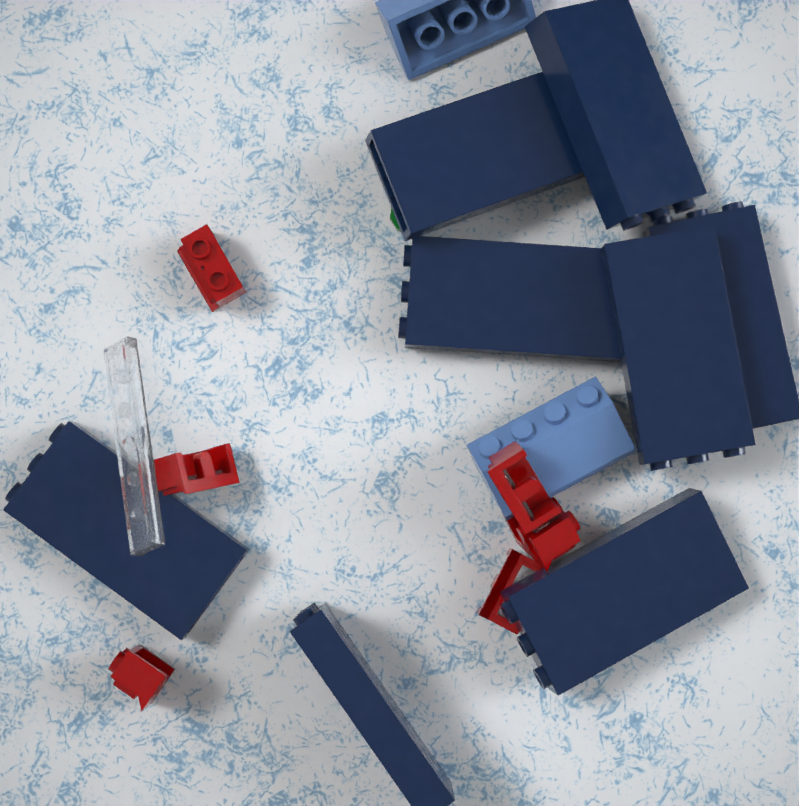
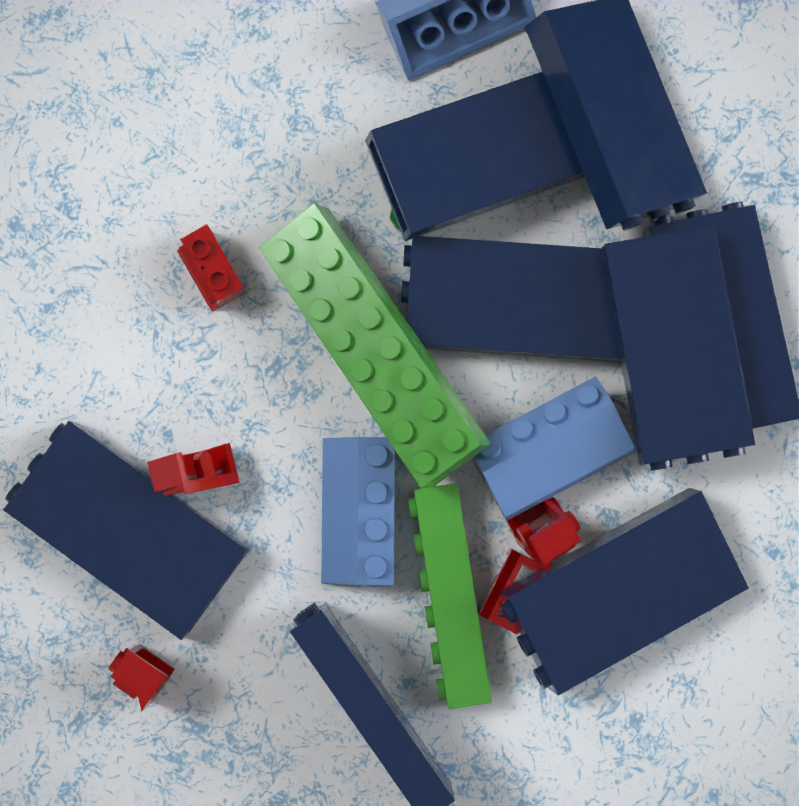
clear tile [104,336,165,556] -> none
red window [487,441,561,535] -> none
none -> bright green brick [258,203,491,488]
none -> medium blue slope [321,437,395,585]
none -> bright green brick [407,483,492,710]

